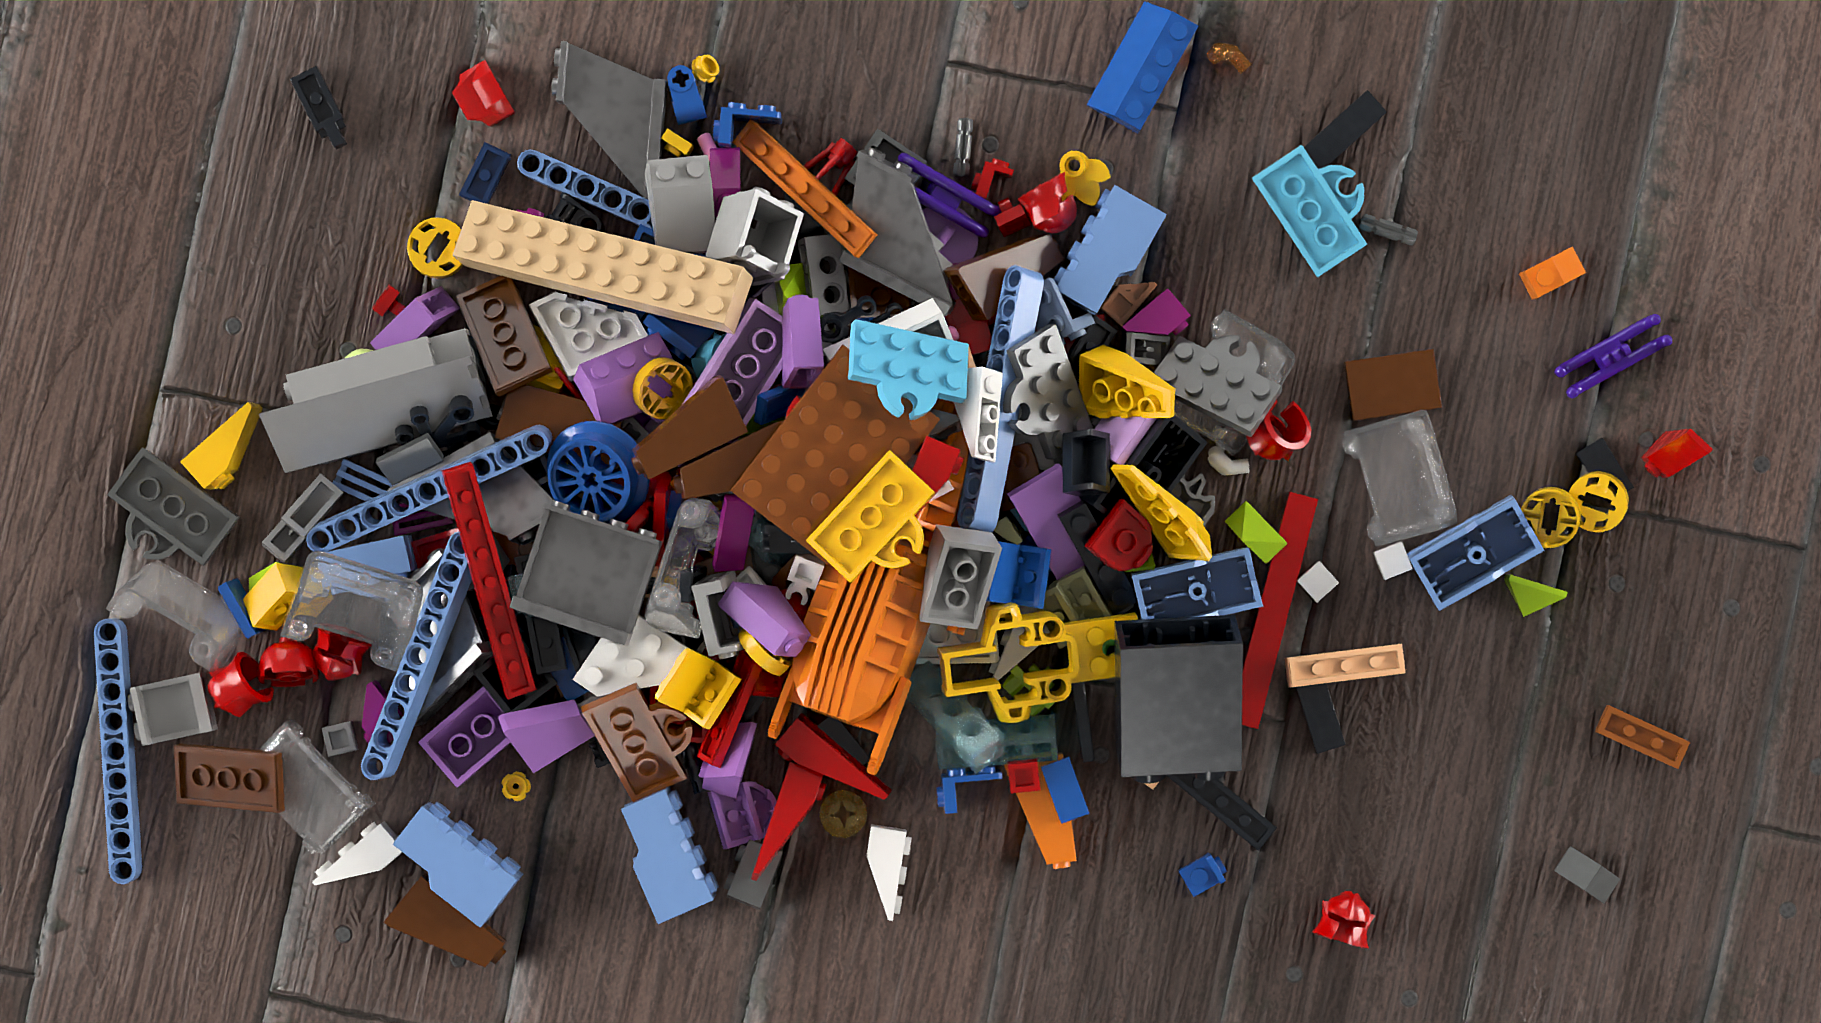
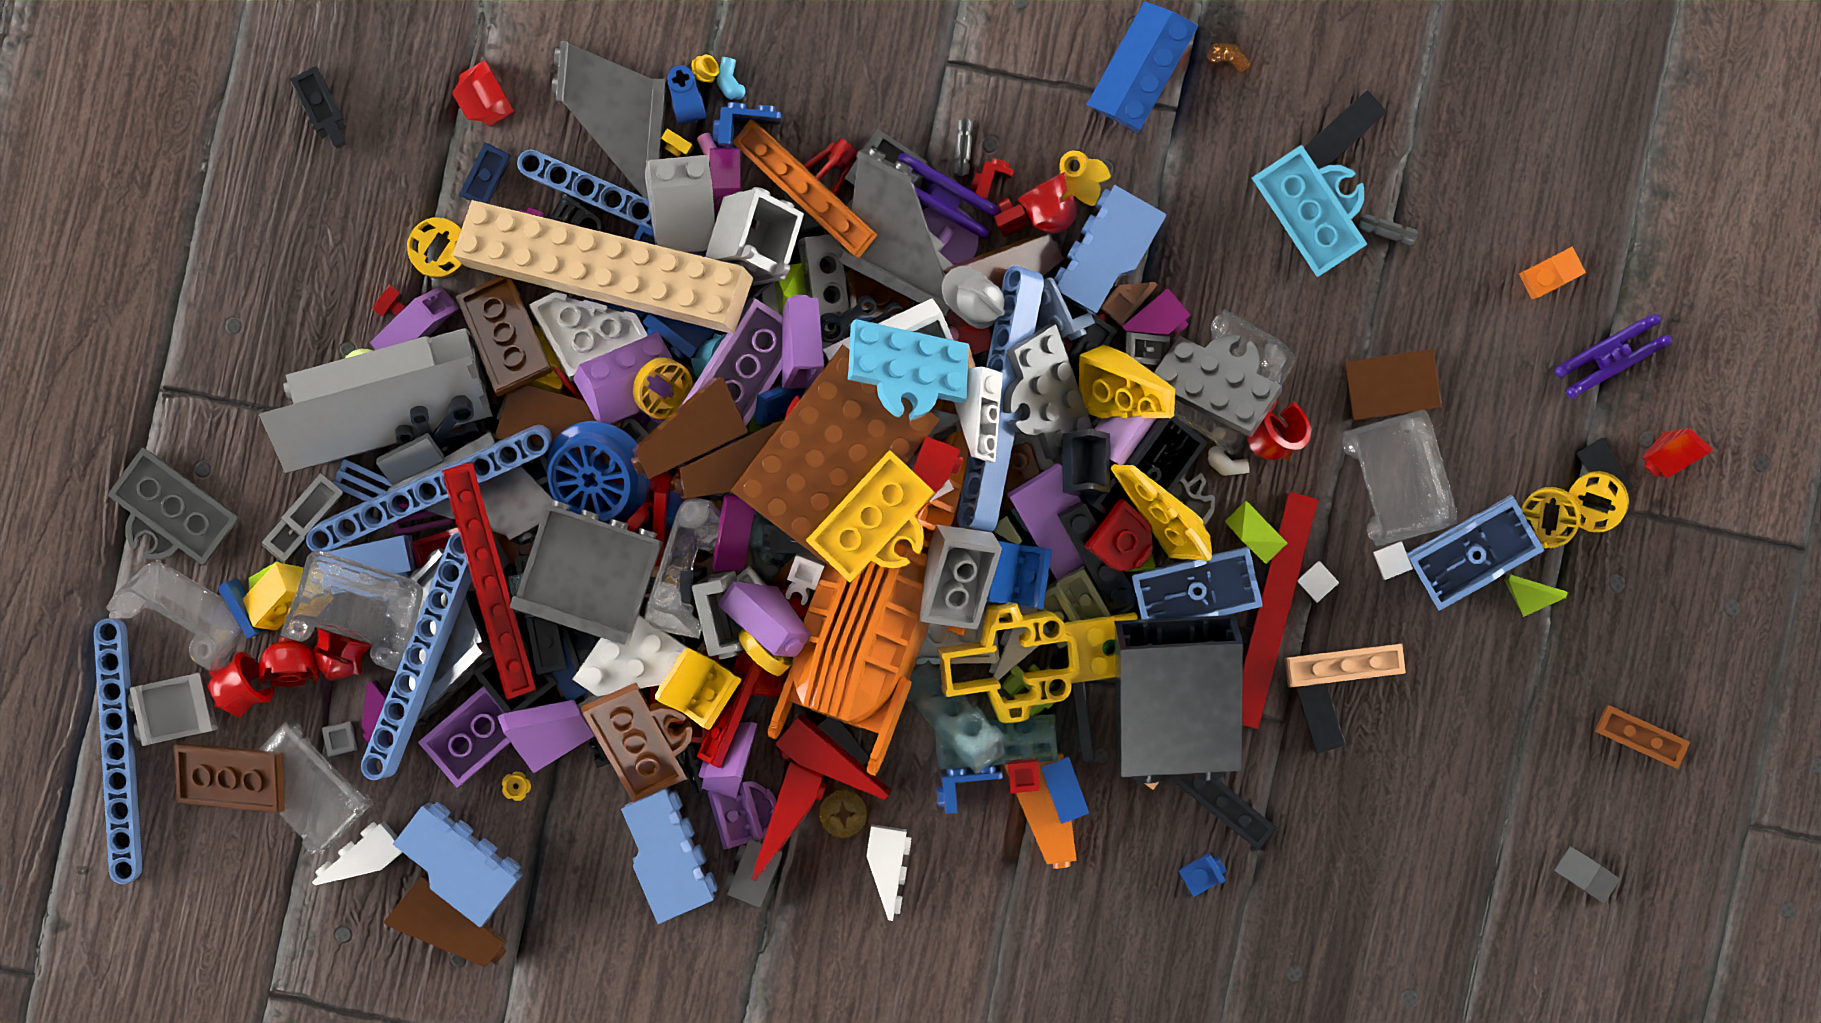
yellow slope [180,402,263,490] -> none
red helmet [1312,891,1375,949] -> none
none -> medium azure arm [717,57,745,100]
none -> light grey piece [942,266,1005,329]

